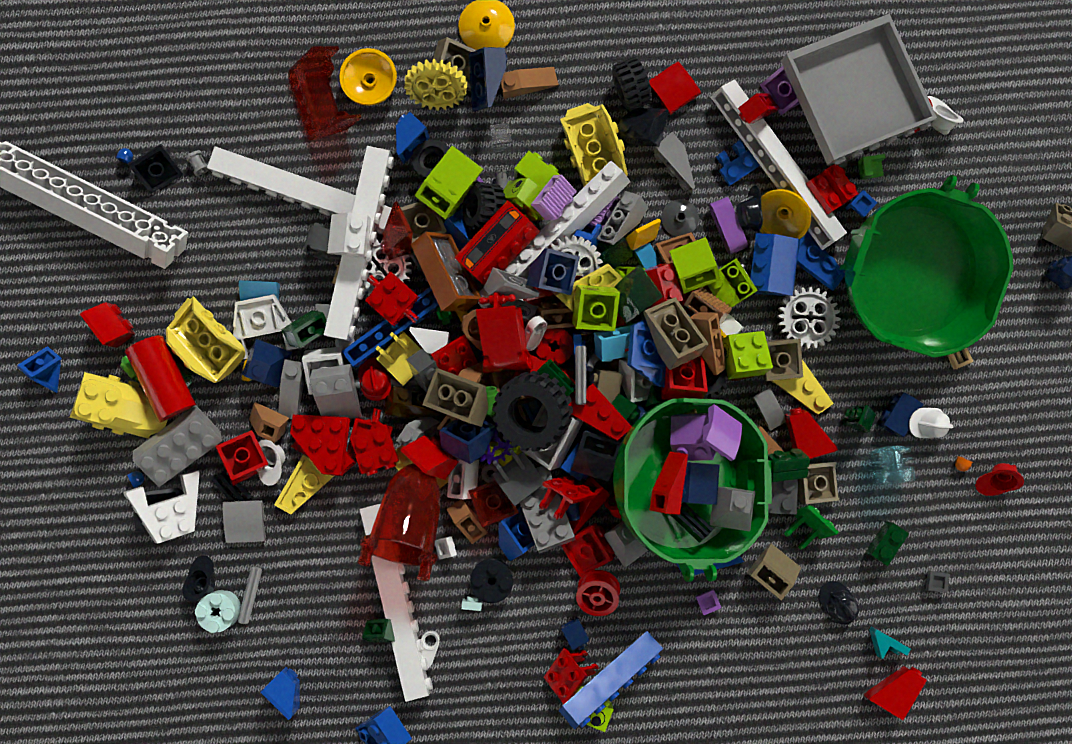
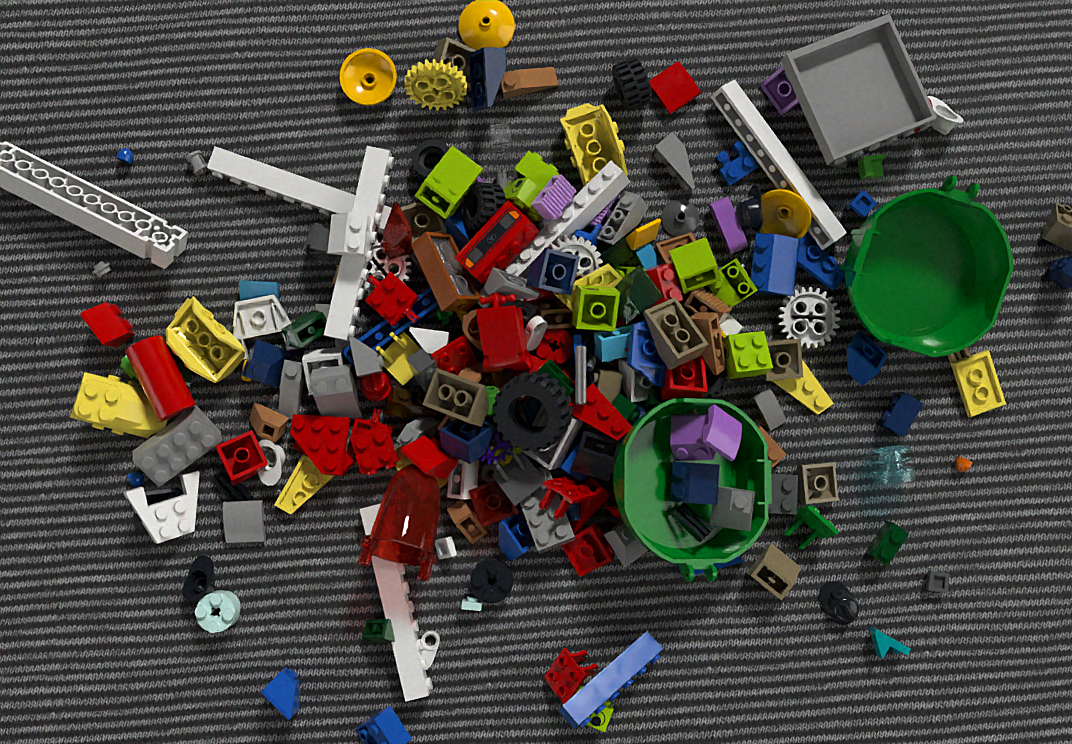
blue slope [17,346,62,393] -> none
black slope [128,144,183,194] -> none
light grey axle [238,567,262,624] -> none
clear red windscreen [288,46,362,140] -> none
blue slope [396,112,430,164] -> none
dark blue brick [561,617,590,650] -> none
red wheel [576,570,620,616] -> none
black slope [617,108,669,147] -> none
red slope [649,451,688,515] -> none
medium lavender plate [695,589,721,615] -> none
red slope [738,93,780,124] -> none
dark green brick [768,448,810,482] -> none
red slope [784,408,838,459] -> none
red plate [806,164,859,214] -> none
dark green slope [842,405,876,433] -> none
red slope [864,666,927,720] -> none
white piece [909,408,954,438] -> none
red piece [975,463,1024,496] -> none
none -> light grey plate [92,261,111,278]
none -> light grey slope [349,337,385,377]
none -> blue slope [847,329,888,386]
none -> light yellow tile [950,350,1006,417]

